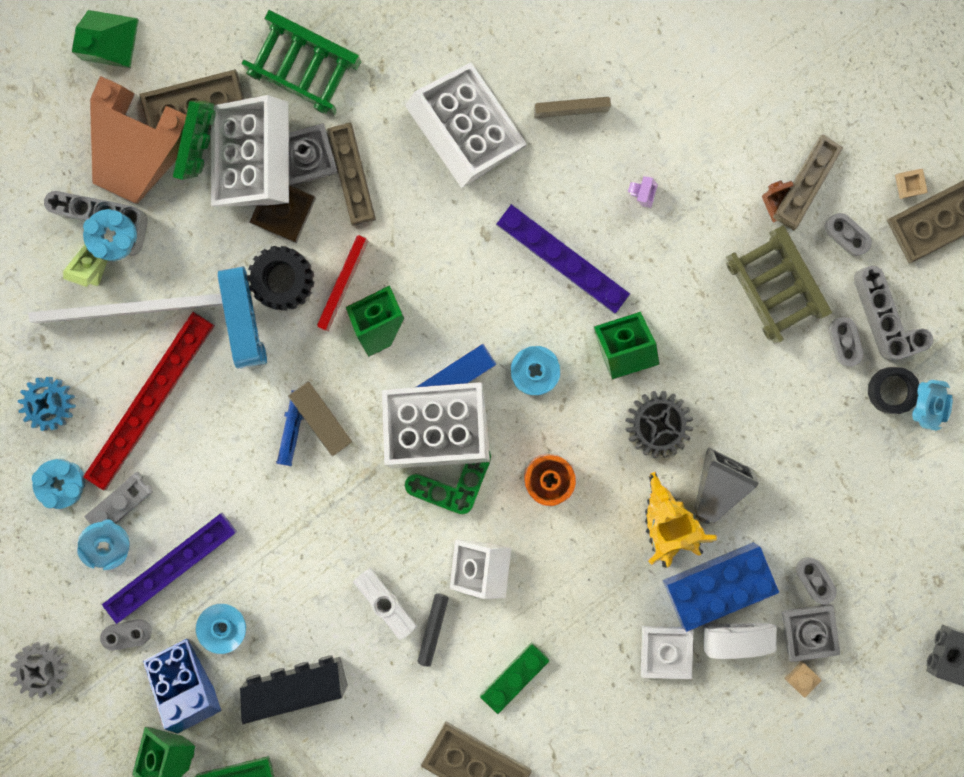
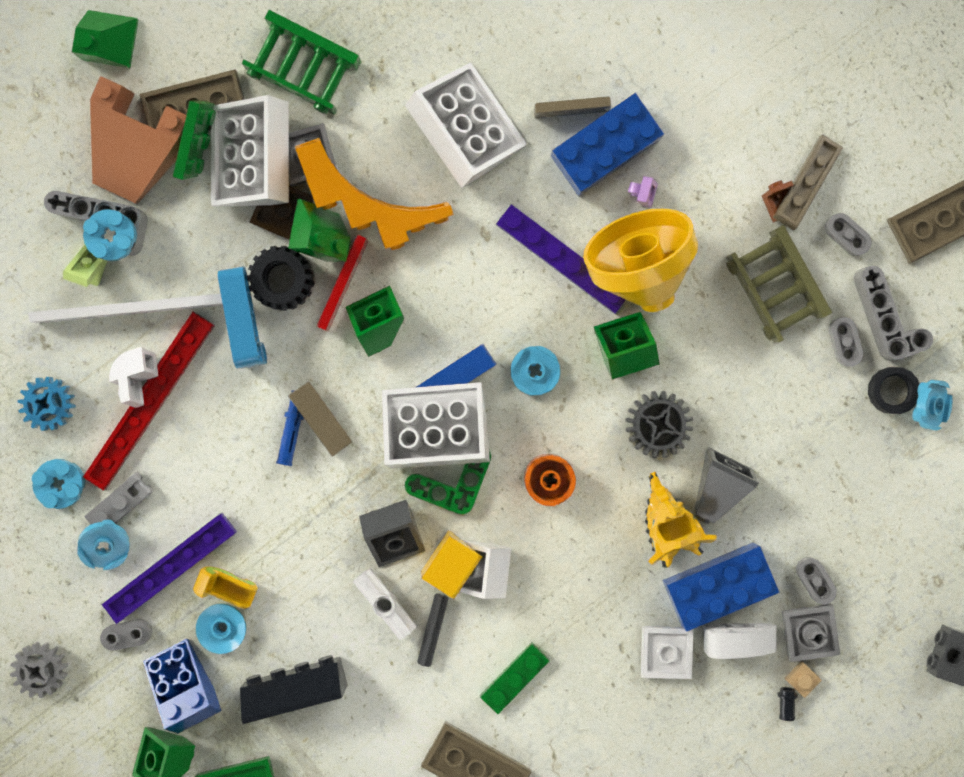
dark tan tile [327,122,376,226] -> none
tan plate [895,168,928,199] -> none
none -> white brick [109,347,158,408]
none -> yellow animal [193,566,258,609]
none -> green slope [288,199,351,262]
none -> light orange arch [295,138,454,250]
none -> dark grey slope [359,500,425,567]
none -> yellow slope [421,530,482,599]
none -> blue brick [551,92,664,197]
none -> yellow cone [584,209,698,312]
none -> black pin [777,687,798,721]

